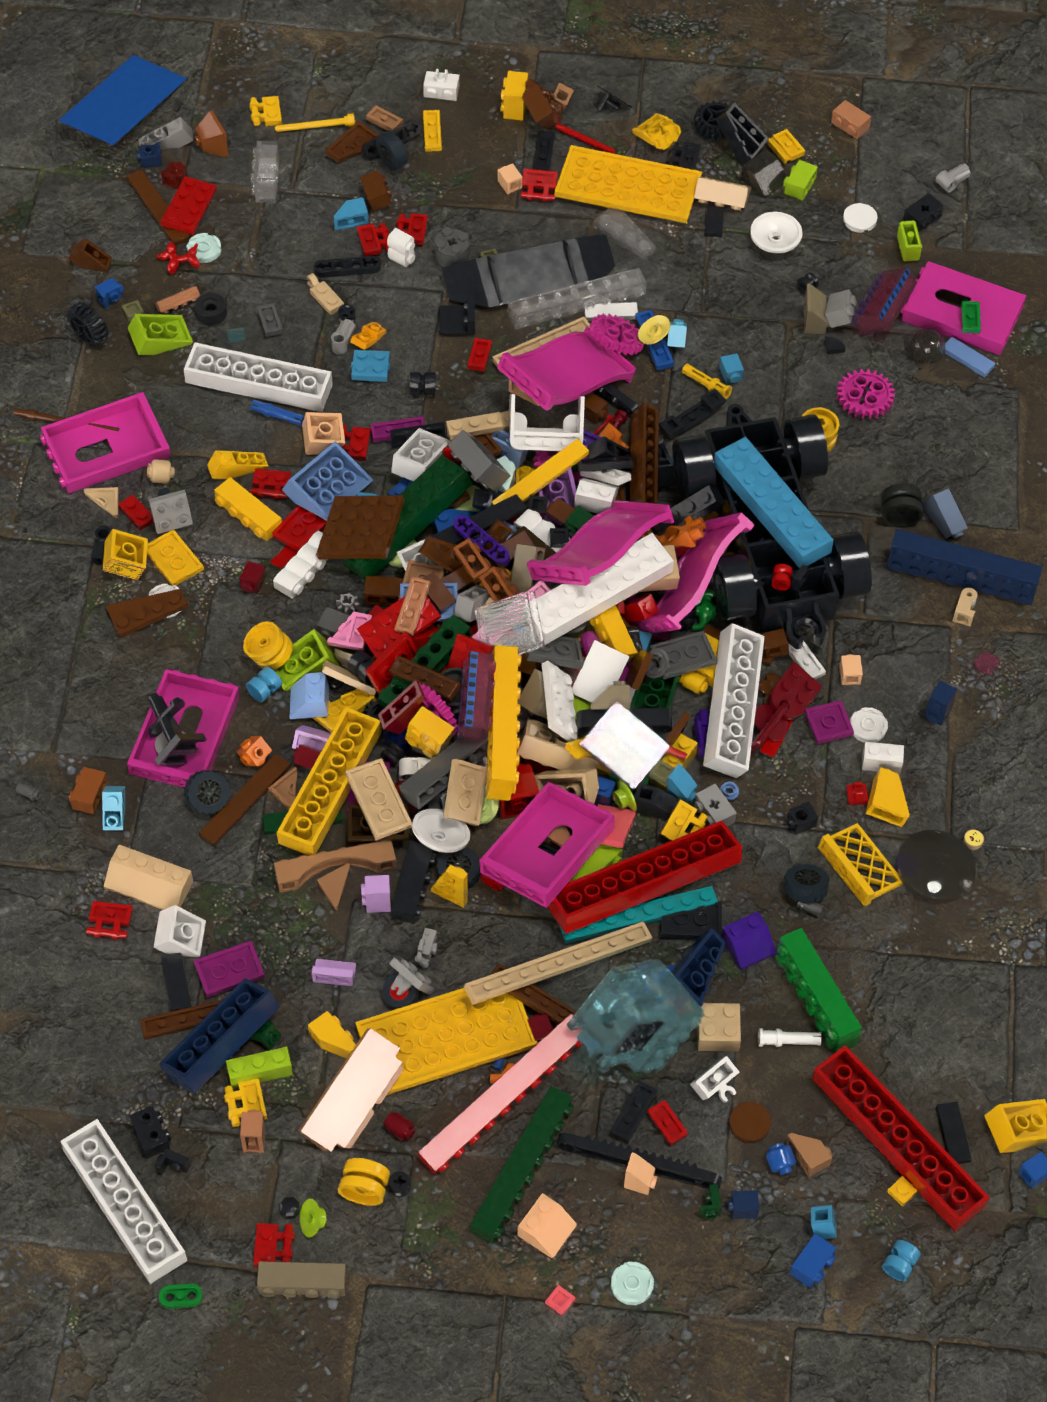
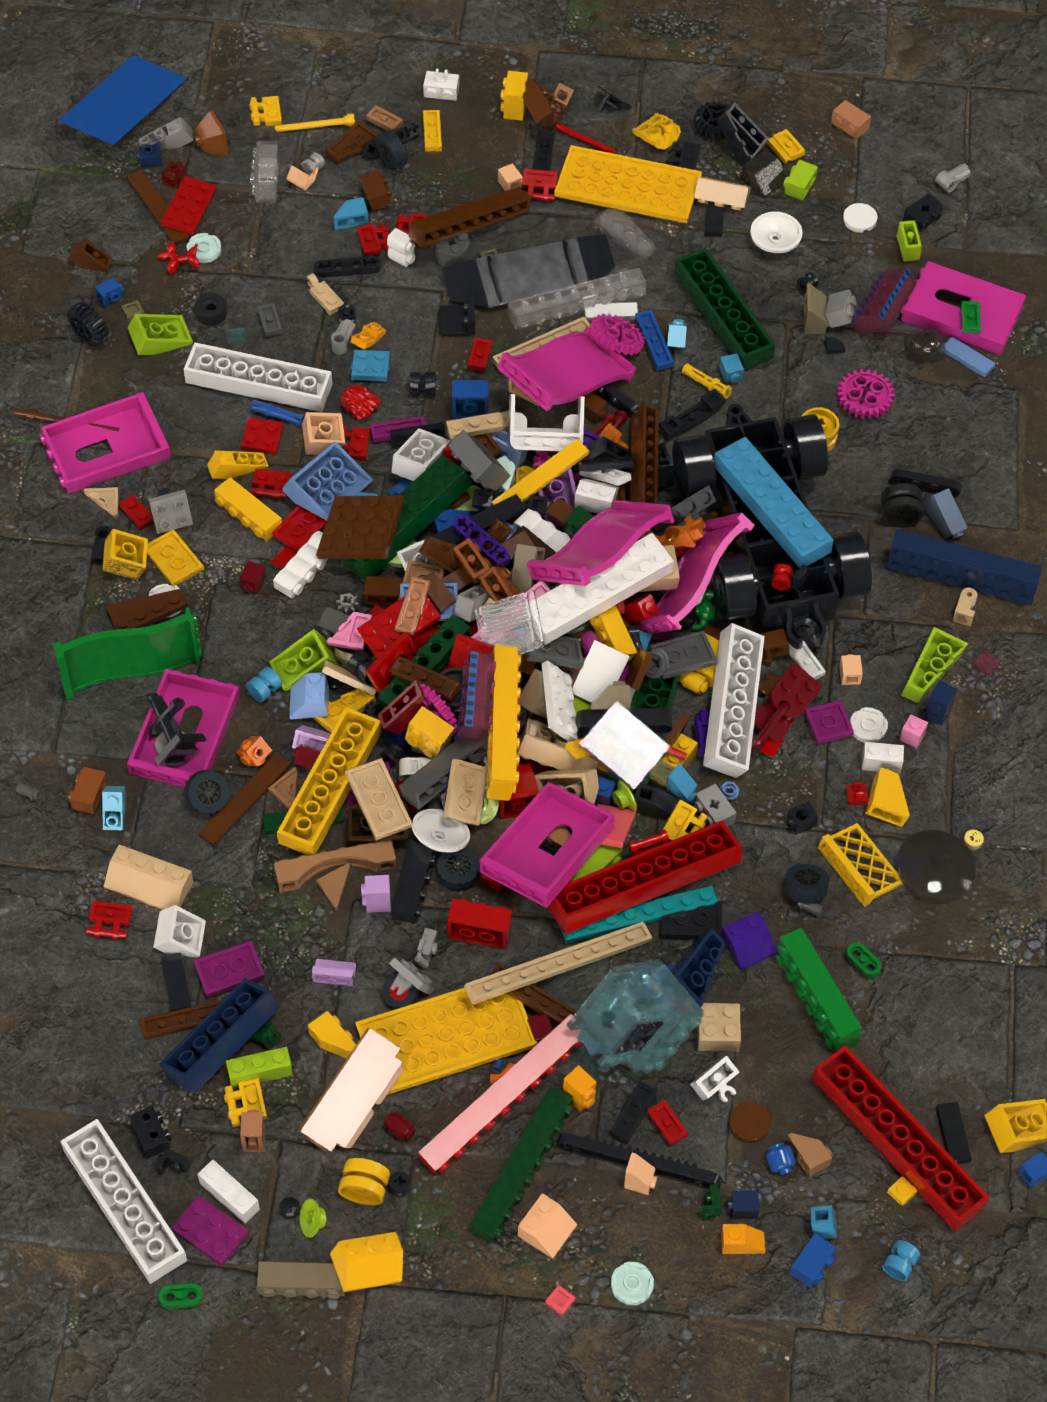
tan head [147,459,175,484] -> none
nougat piece [155,286,200,314] -> none
yellow wheel [243,621,293,670] -> none
red plate [253,1223,295,1267] -> none
yellow wing [429,865,468,908] -> none
black tile [549,528,569,548] -> none
light yellow dish [638,315,671,345] -> none
white pin [758,1028,821,1047] -> none
none -> green panel [53,607,202,700]
none -> magenta plate [171,1195,249,1266]
none -> white brick [198,1160,260,1224]
none -> red plate [240,417,284,455]
none -> light nougat bracket [286,166,319,190]
none -> light grey wheel [301,152,325,175]
none -> yellow slope [330,1232,403,1292]
none -> red hair [340,385,381,421]
none -> reddish brown brick [409,187,531,247]
none -> red brick [447,899,512,950]
none -> blue brick [452,379,488,419]
none -> light orange brick [563,1065,596,1112]
none -> red plate [628,829,669,858]
none -> dark green brick [675,248,775,370]
none -> light orange slope [721,1224,765,1254]
none -> green plate [846,942,881,978]
none -> black beam [890,469,962,497]
none -> bright pink brick [900,715,928,749]
none -> lime wedge [901,627,969,703]

